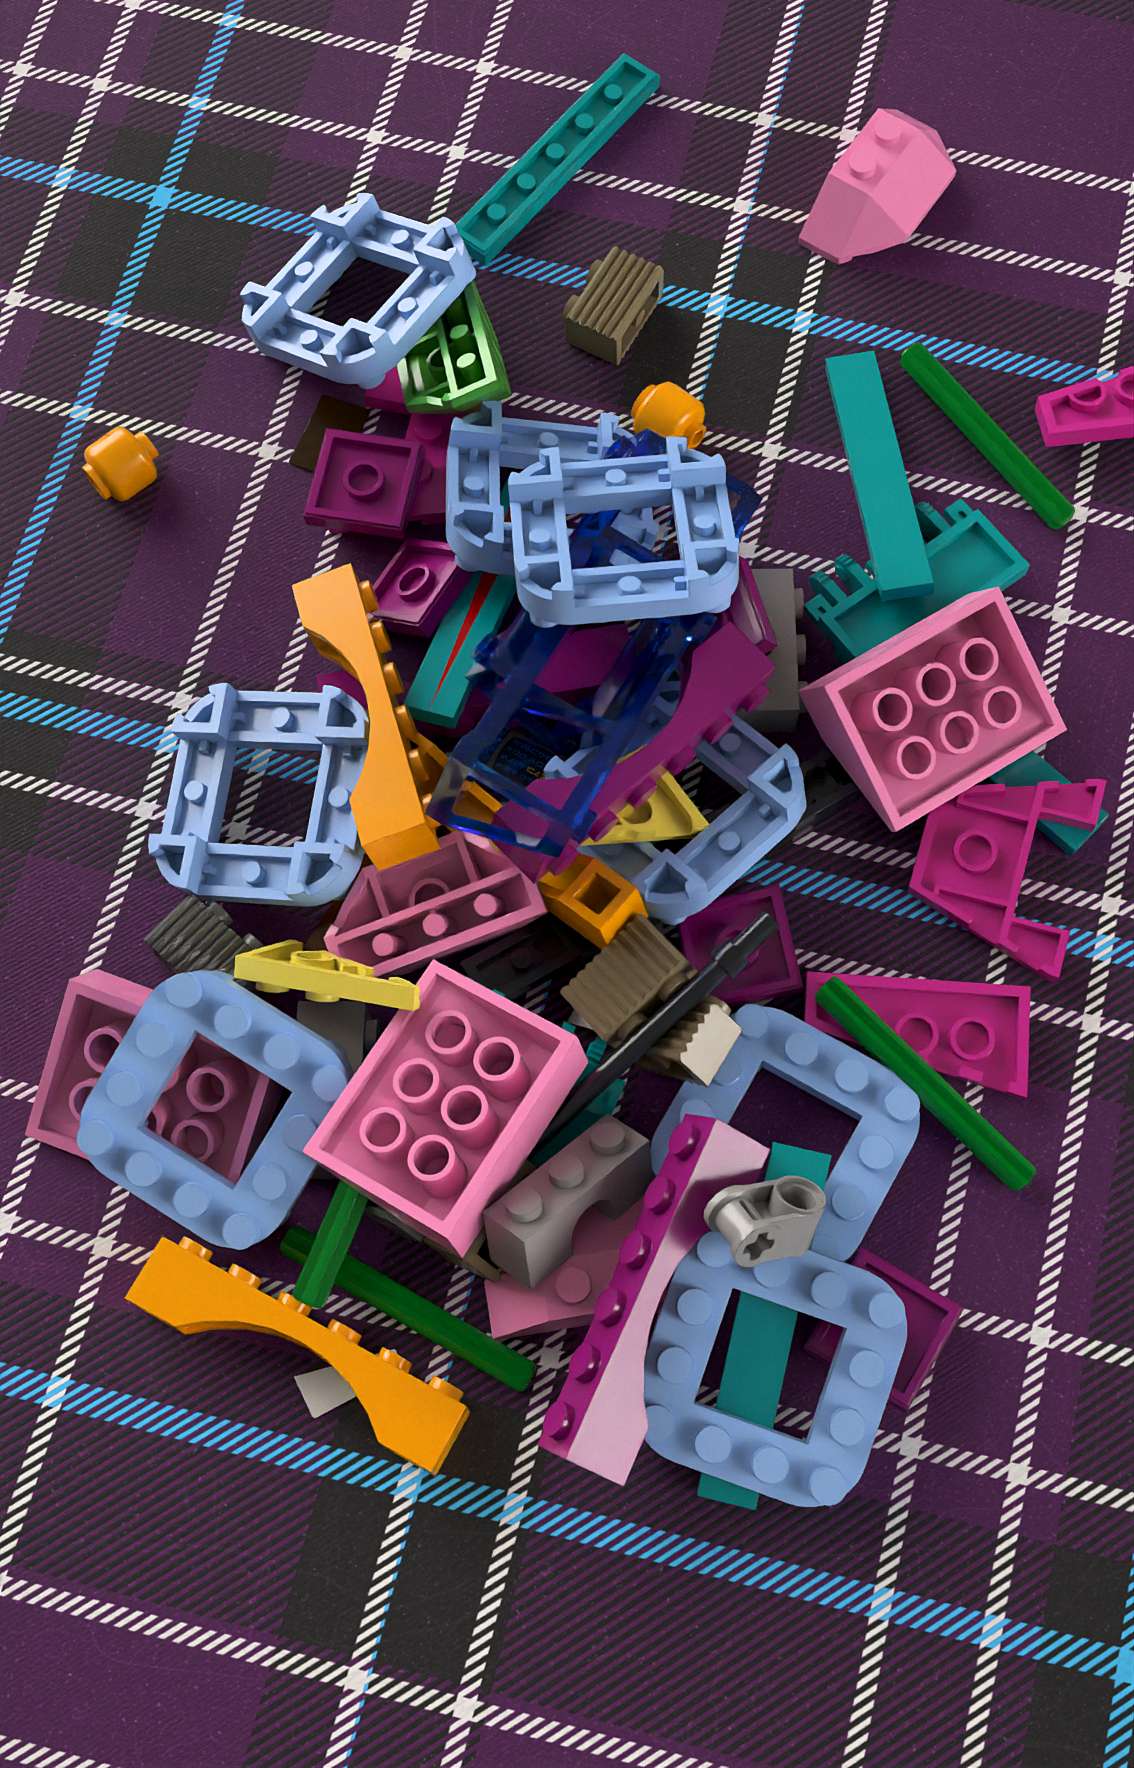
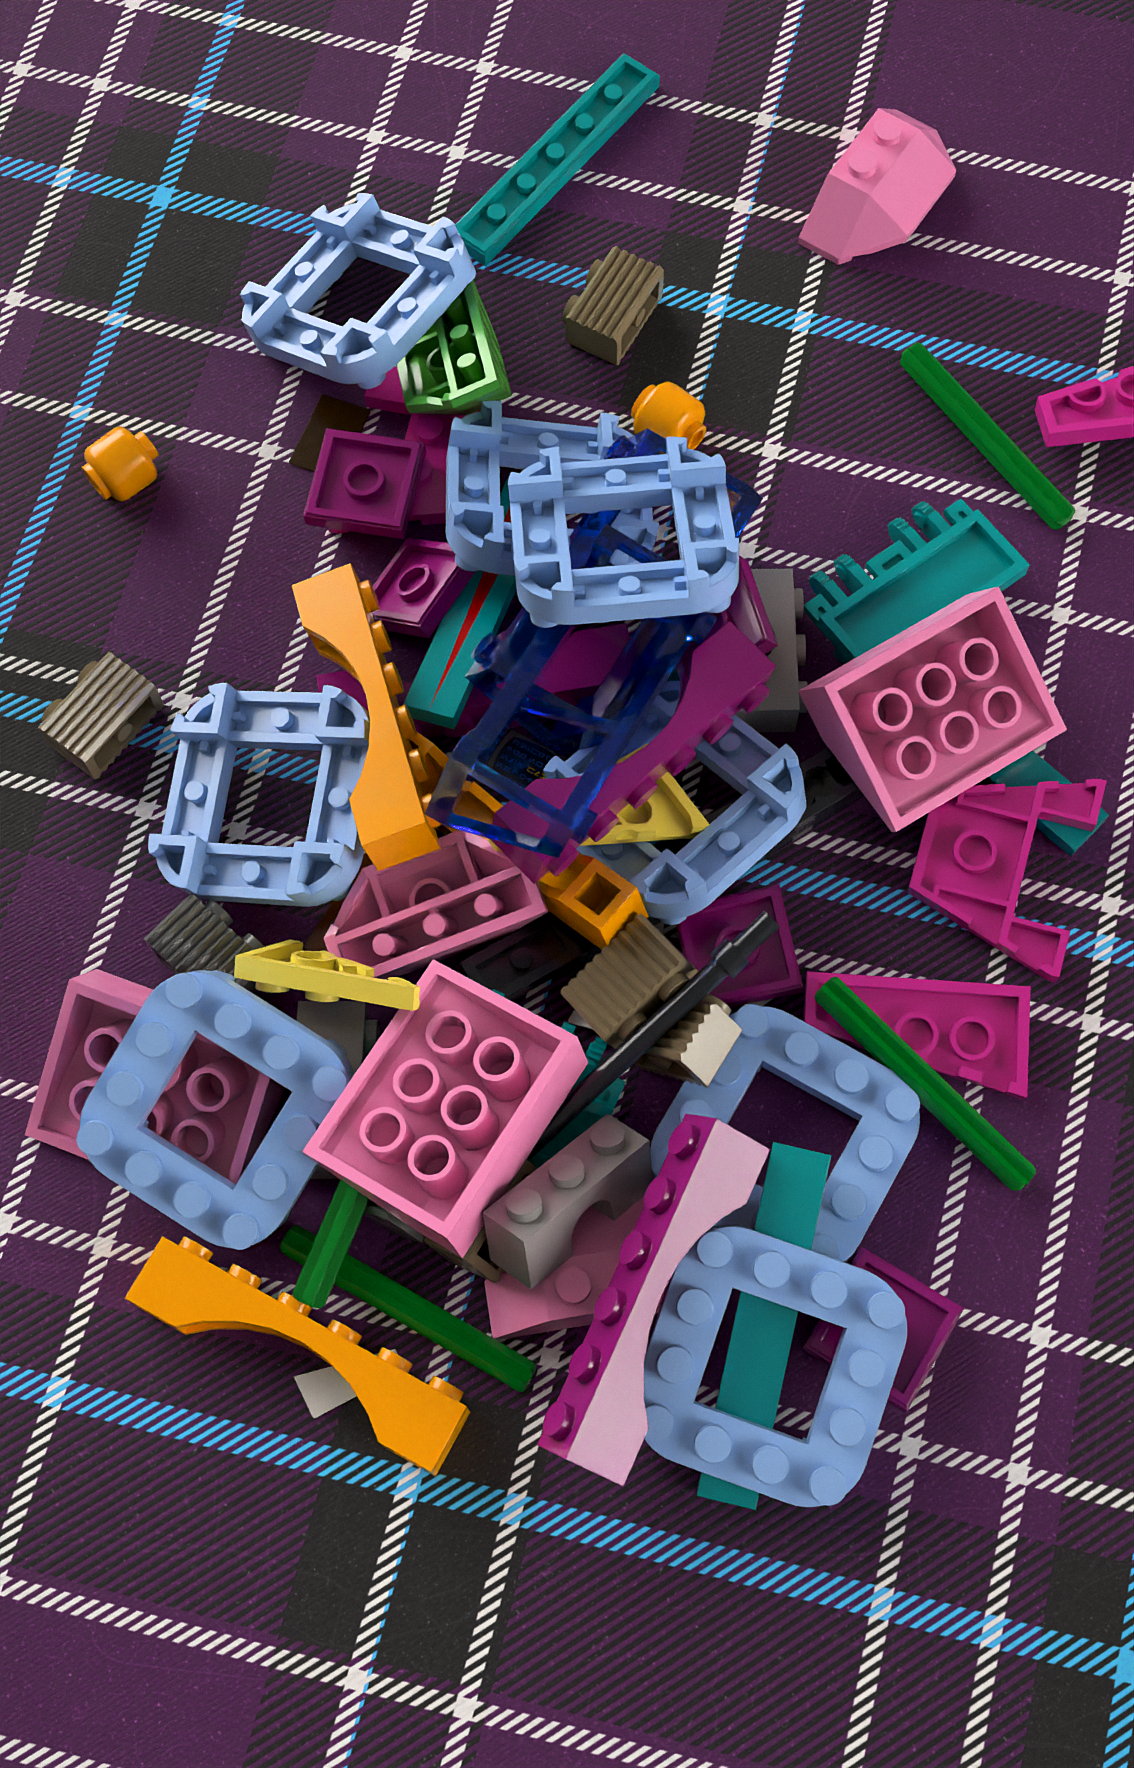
light grey piece [703,1176,826,1267] -> none
teal tile [825,351,934,602] -> none
none -> dark tan brick [38,652,164,780]

